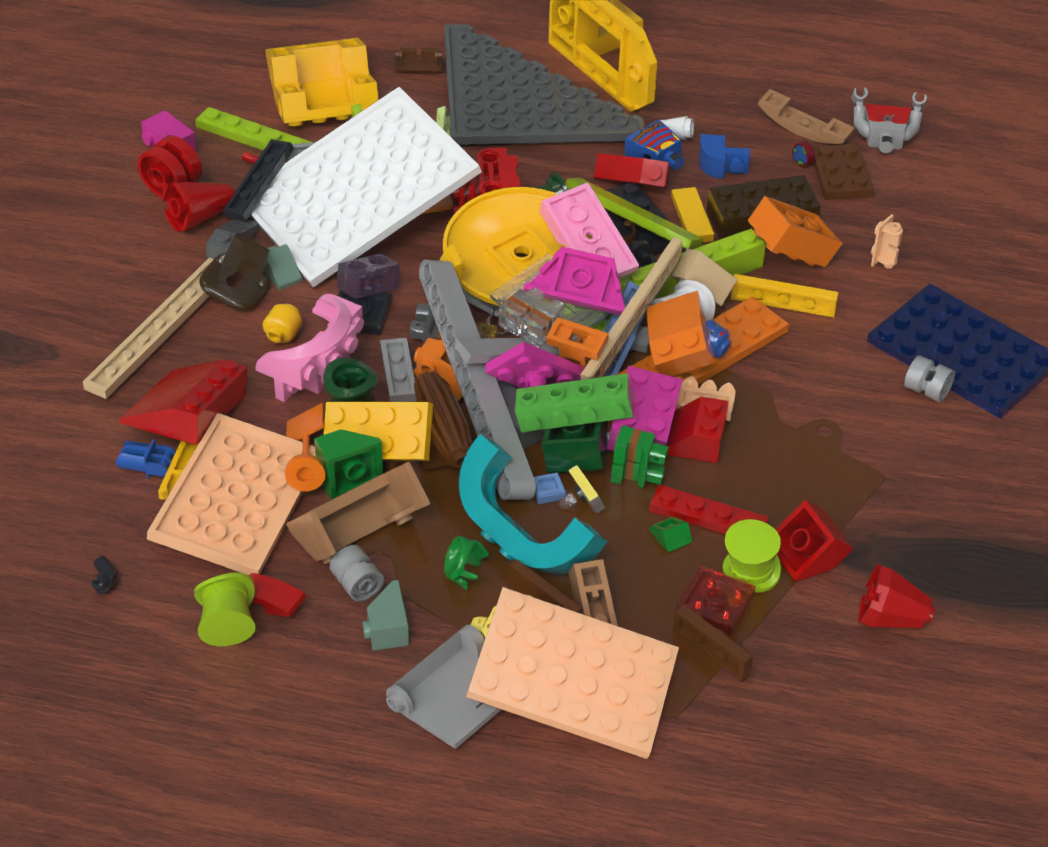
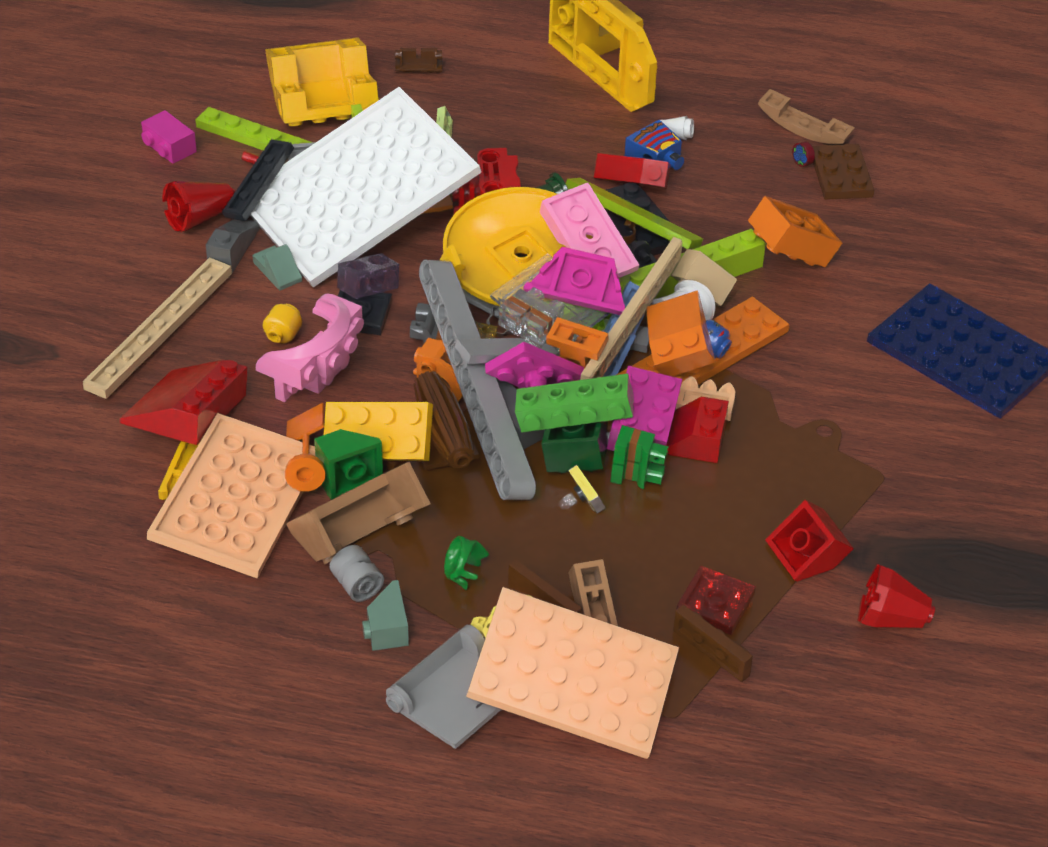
black arm [92,556,118,594] -> none
blue arm [116,439,176,479] -> none
red wheel [137,135,203,198] -> none
lime hat [194,573,256,646] -> none
dark brown piece [199,233,270,311] -> none
red slope [250,573,306,617] -> none
dark green hat [323,358,378,402] -> none
light grey plate [380,338,416,402] -> none
dark grey plate [444,24,644,145] -> none
teal arch [459,434,608,575] -> none
medium blue tile [534,472,566,505] -> none
red plate [649,484,769,534] -> none
green slope [649,516,692,552] -> none
yellow tile [671,187,714,242] -> none
blue brick [699,134,750,179] -> none
dark brown brick [706,175,821,240] -> none
lime hat [722,519,781,592] -> none
yellow tile [731,274,839,318] -> none
light grey torso [851,87,927,153] -> none
light nougat hinge [871,214,903,269] -> none
light grey wheel [904,355,955,402] -> none

